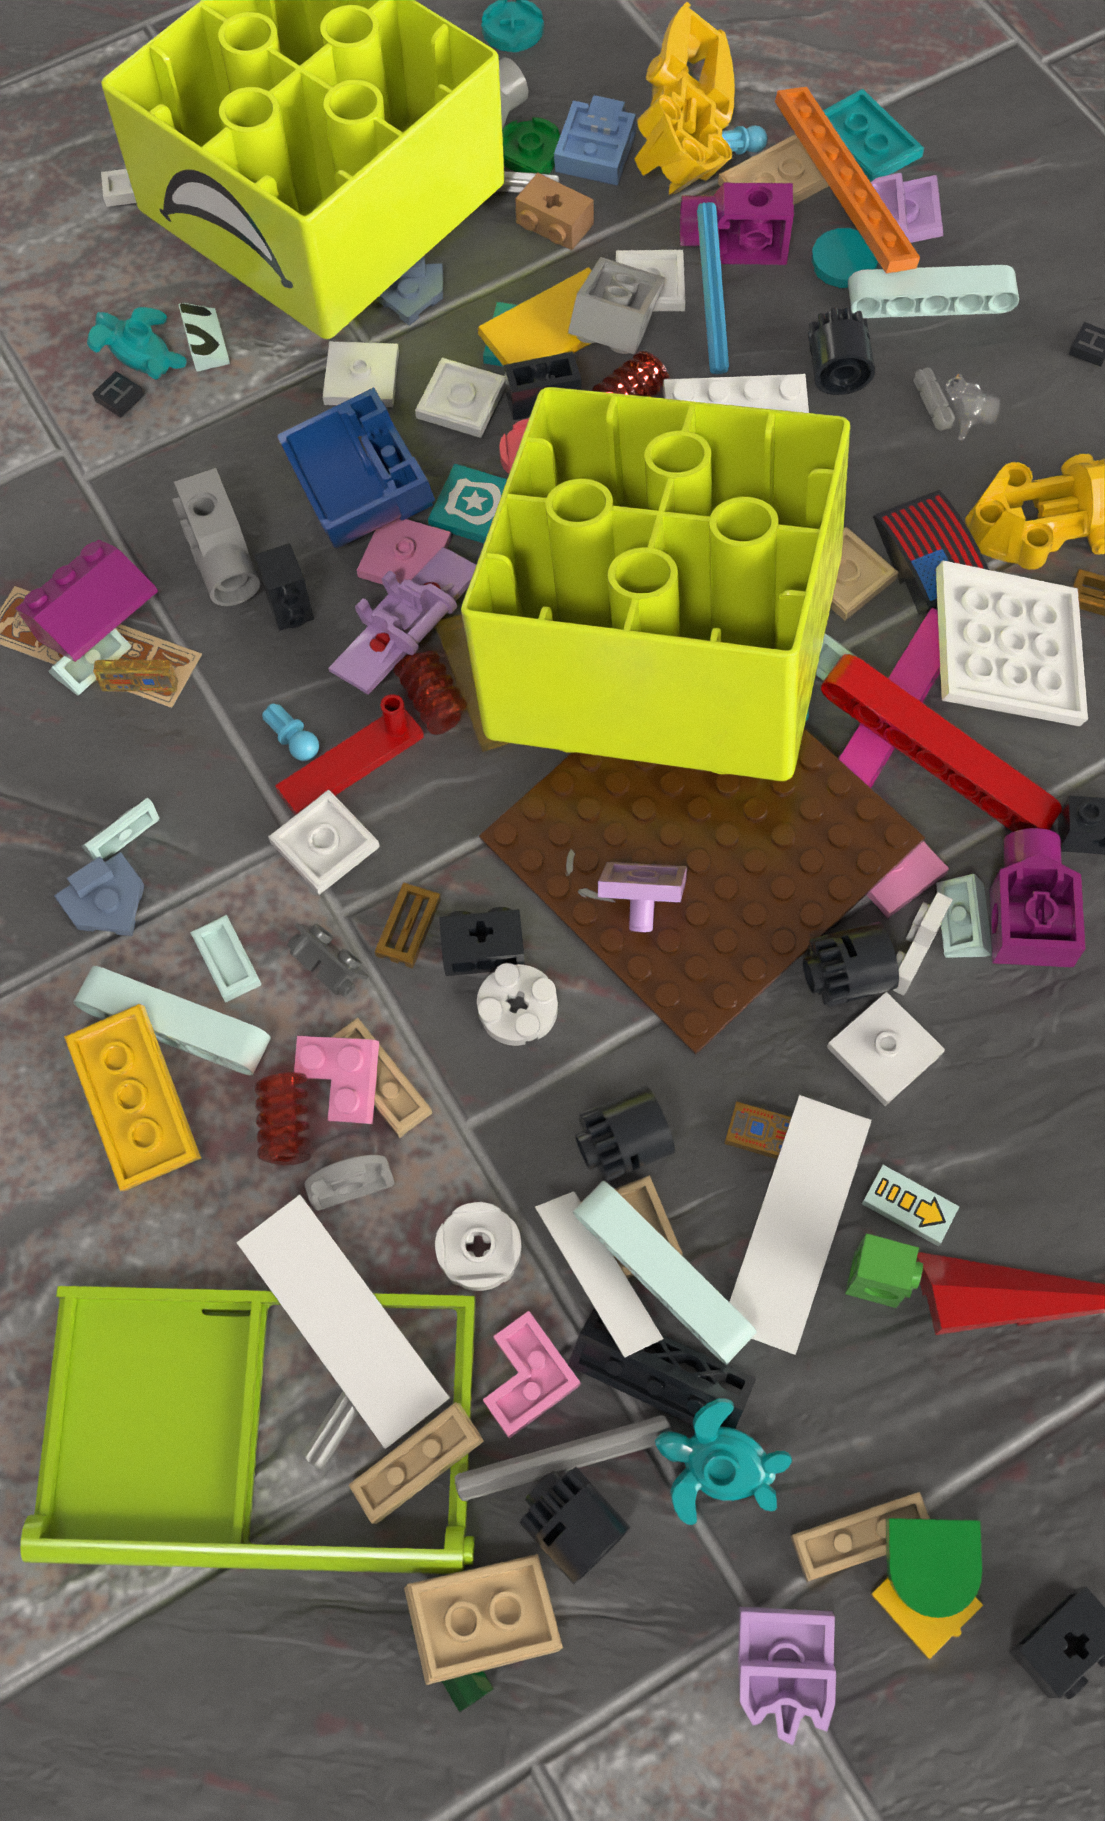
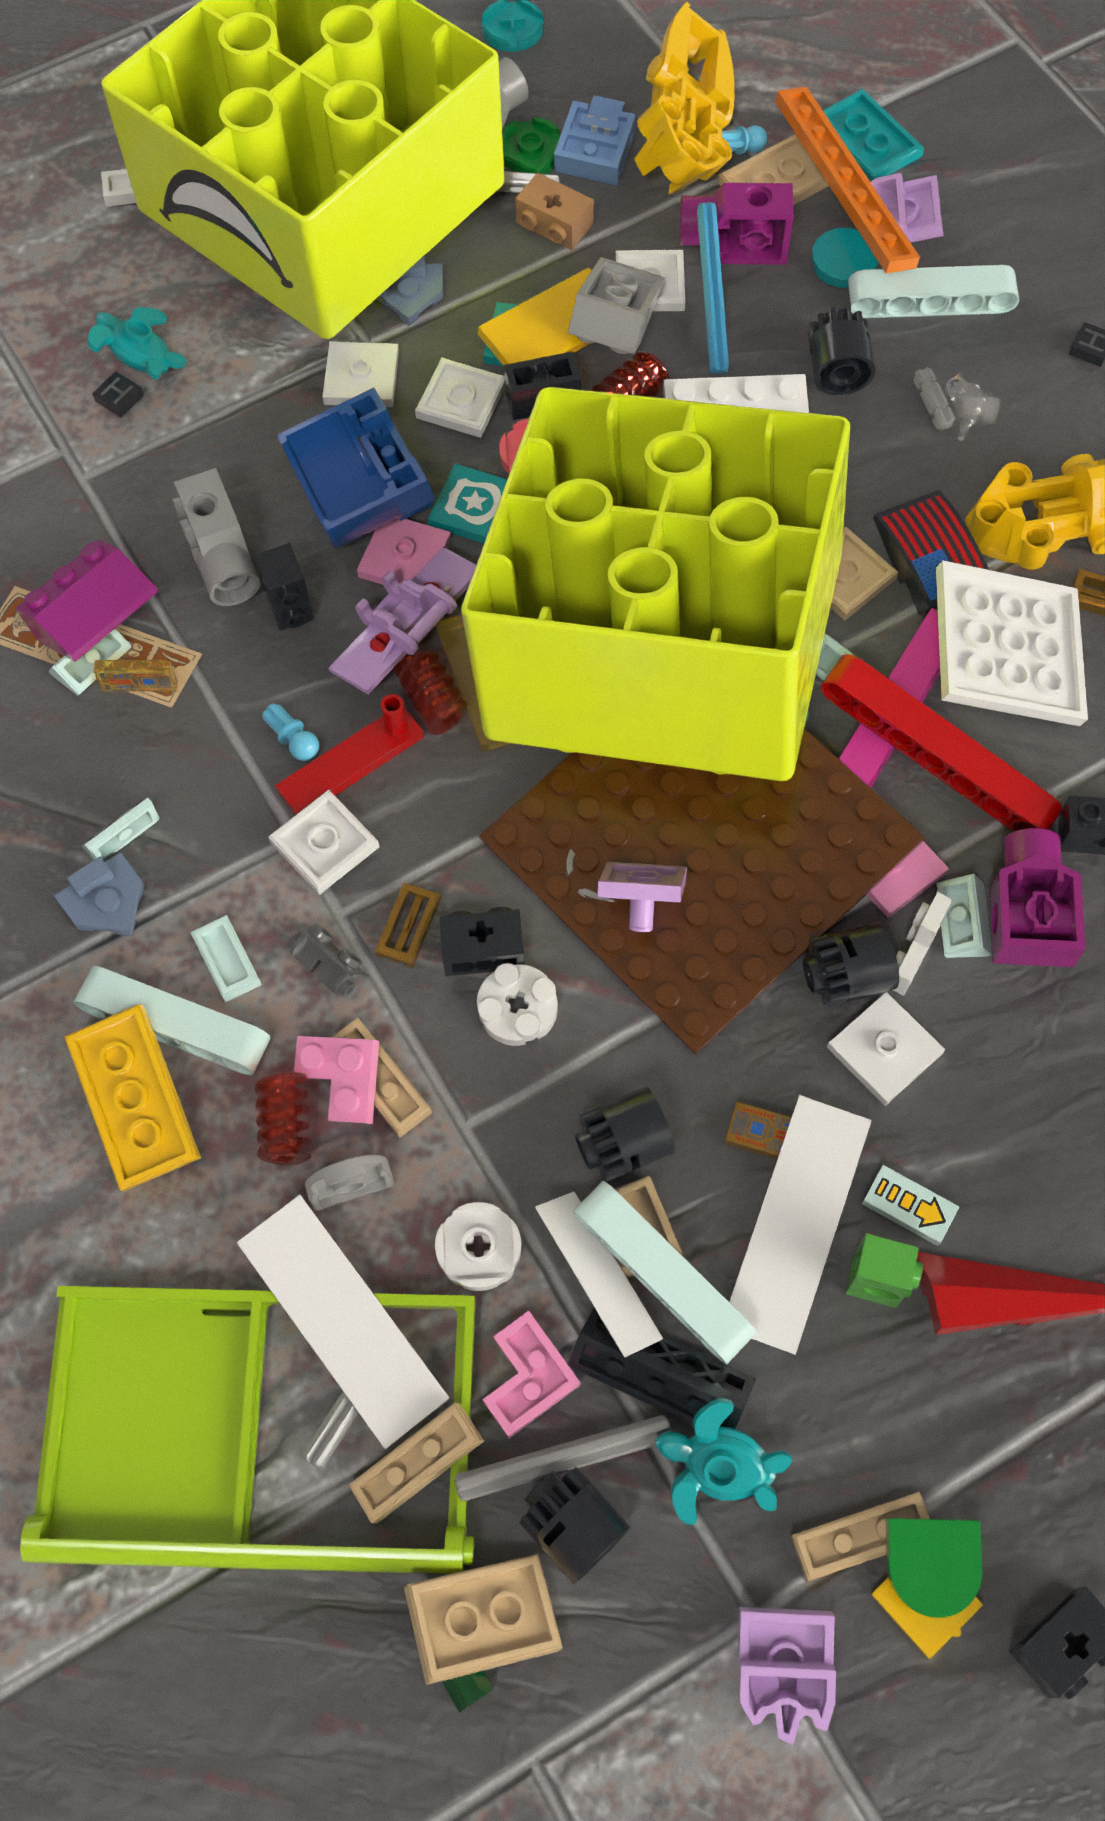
light aqua slope [178,303,230,372] -> none

